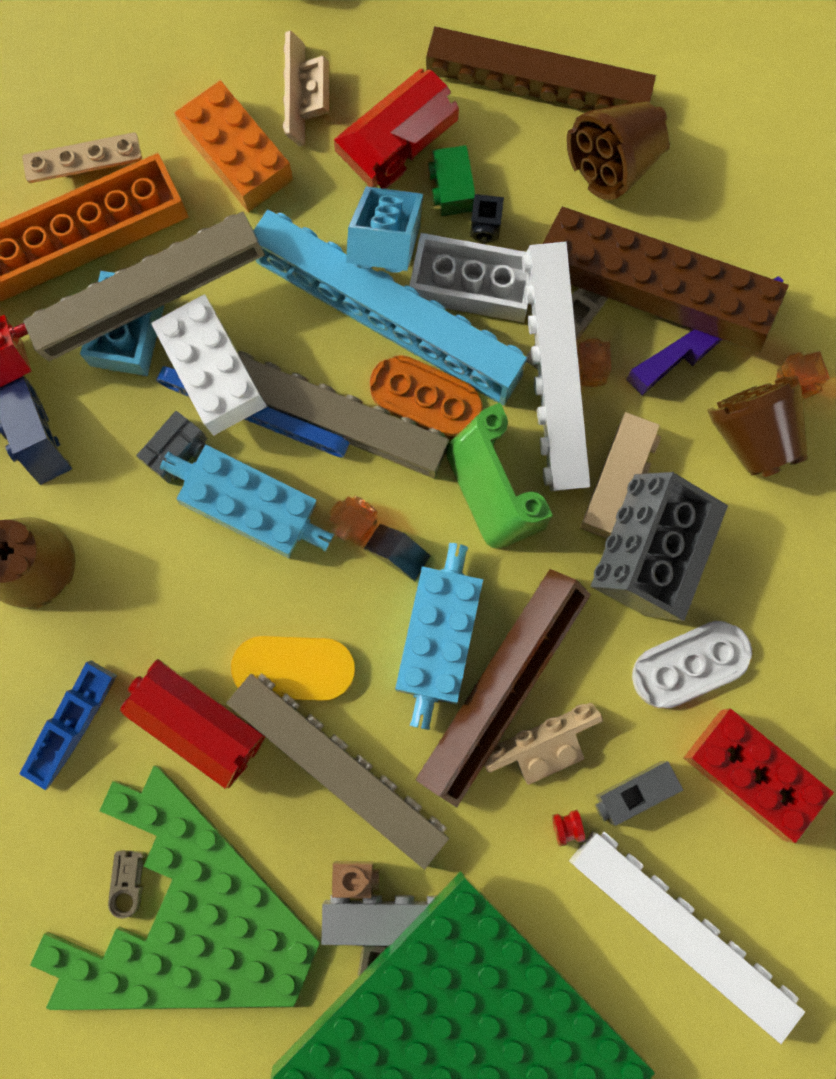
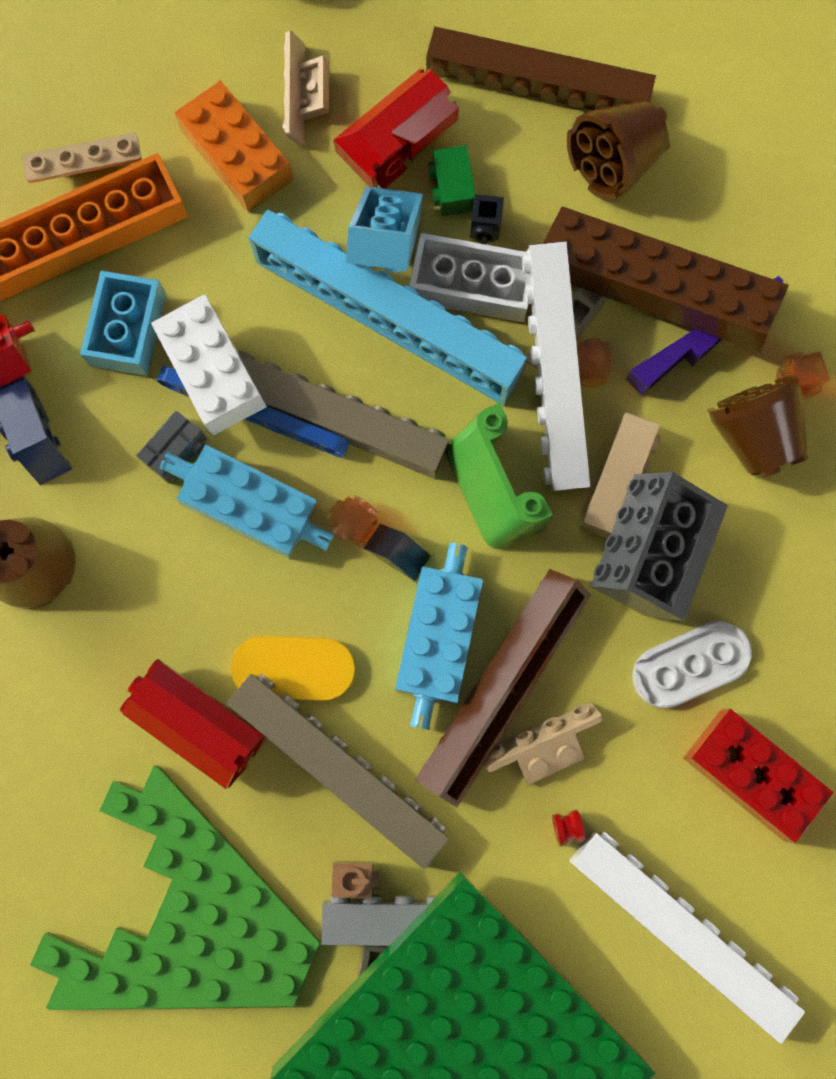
blue slope [19,660,117,790] -> none
dark tan brick [23,211,265,362] -> none
dark tan piece [108,850,147,919] -> none
orange tile [370,355,483,439] -> none
dark grey brick [595,761,683,826] -> none

